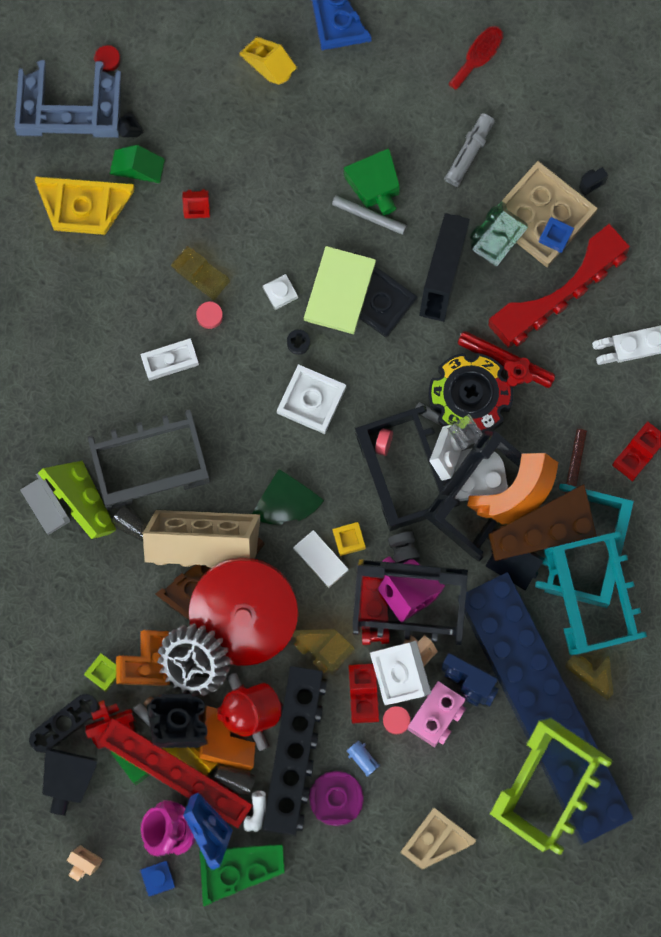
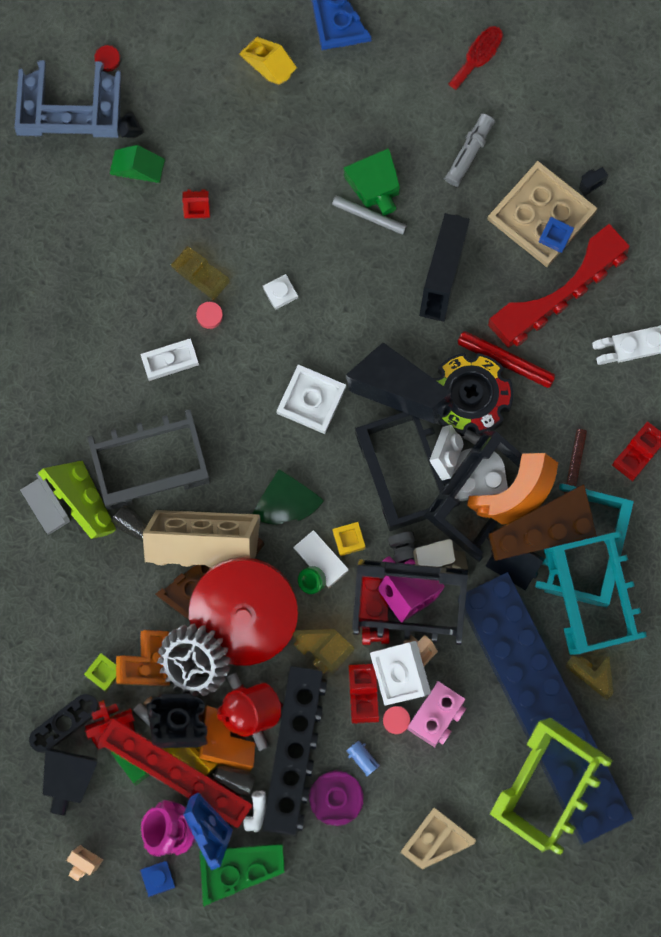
yellow wing [35,177,135,235] -> none
black bush [287,329,310,355] -> none
yellowish green tile [304,246,376,334] -> none
black tile [354,252,418,338] -> none
coral tile [375,428,393,456] -> none
dark blue plate [442,653,499,707] -> none
clear tile [447,414,483,451] -> none
bracket [470,201,528,267] -> none
red plate [504,358,533,386] -> none
none -> green tile [298,566,326,594]
none -> black slope [346,342,454,424]
none -> dark tan slope [413,539,469,576]

